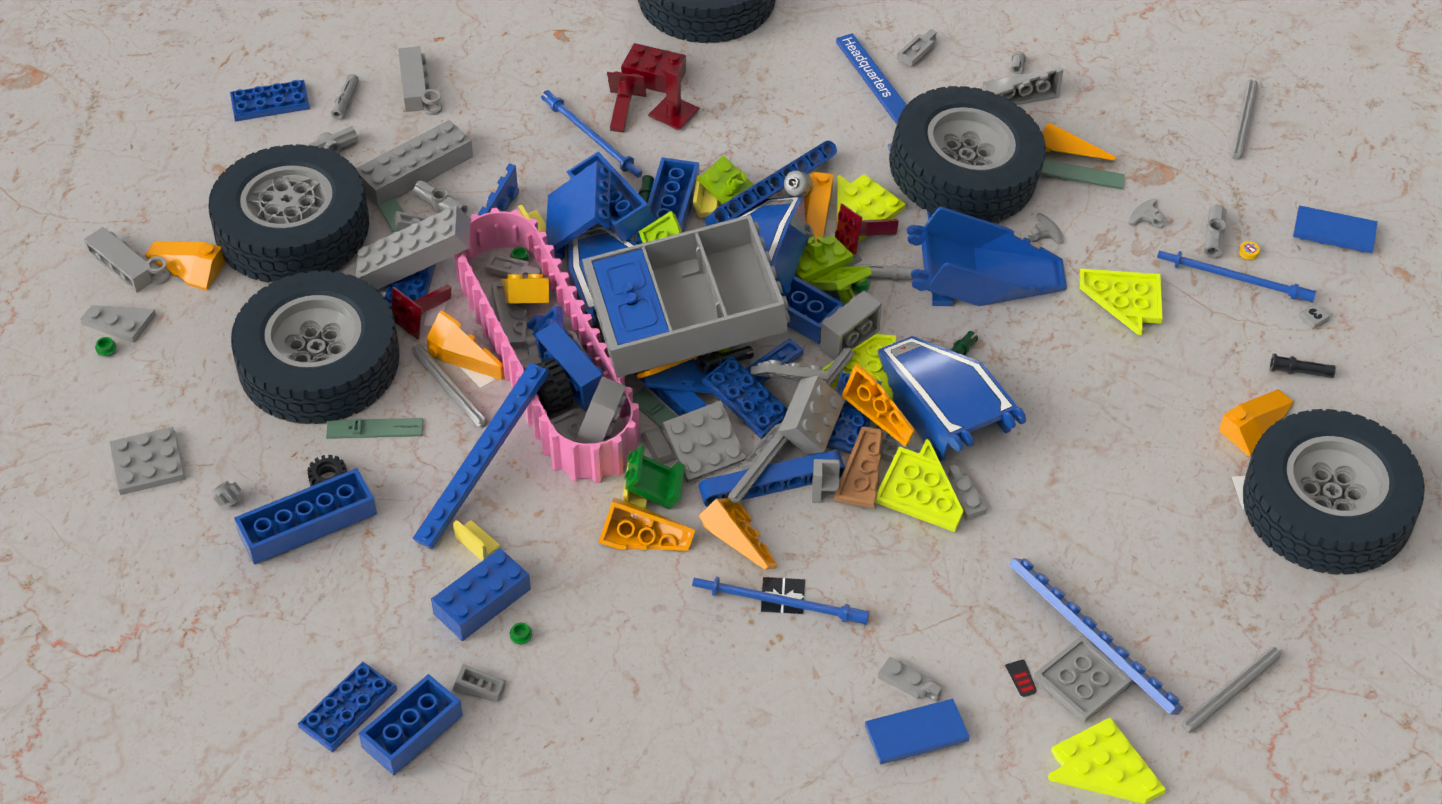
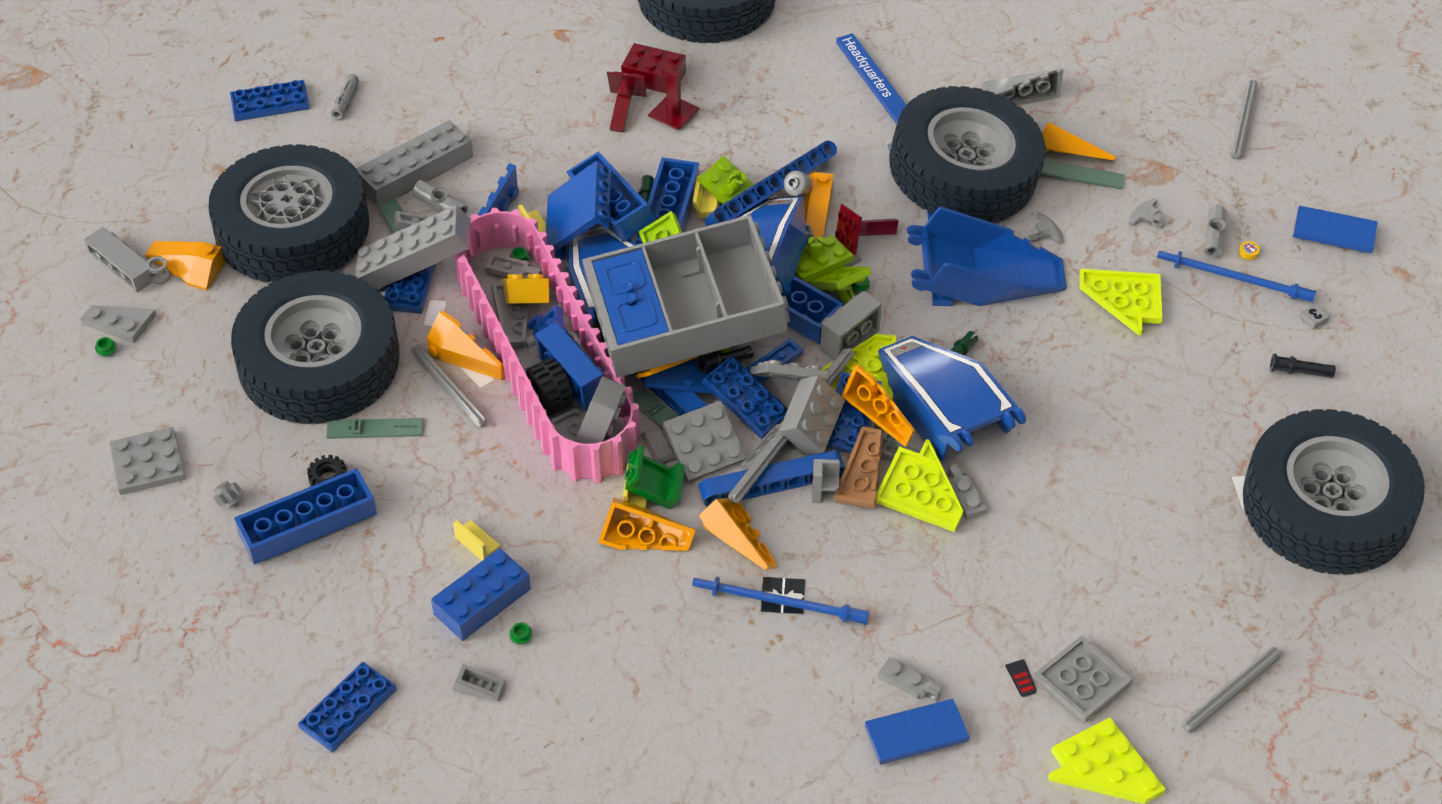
light grey piece [306,126,358,153] -> none
blue brick [359,674,463,775] -> none
dark red piece [391,284,452,340] -> none
light grey hinge [398,46,442,115] -> none
blue plate [413,363,550,550] -> none
blue bar [541,90,642,178] -> none
neon yellow wing [837,174,906,243] -> none
light grey pin [855,263,915,280] -> none
light grey hinge [897,29,937,67] -> none
plate [1009,558,1184,715] -> none
light grey pin [1011,51,1026,74] -> none
light orange wedge [1219,389,1294,457] -> none

